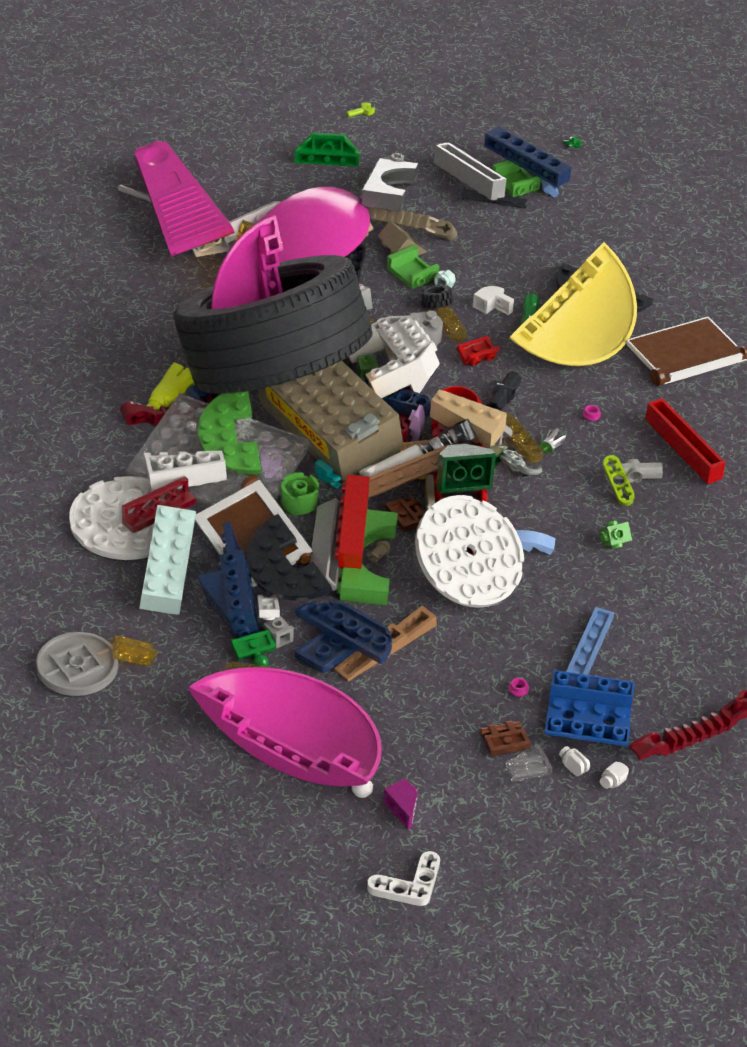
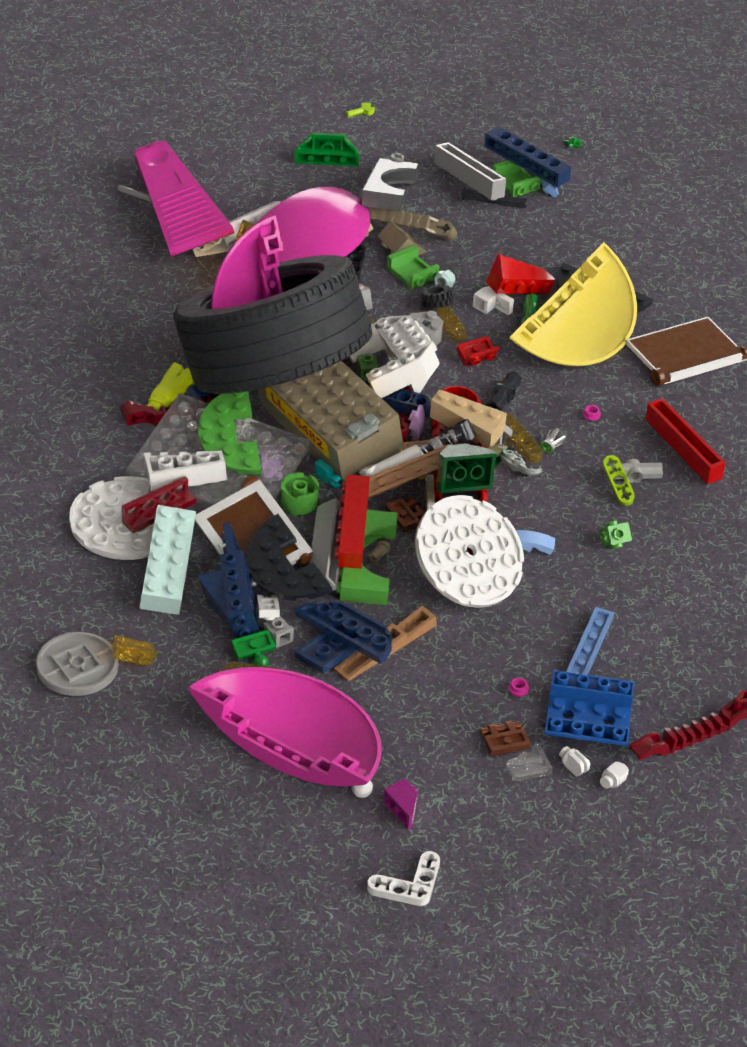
none -> red wedge [486,253,555,294]

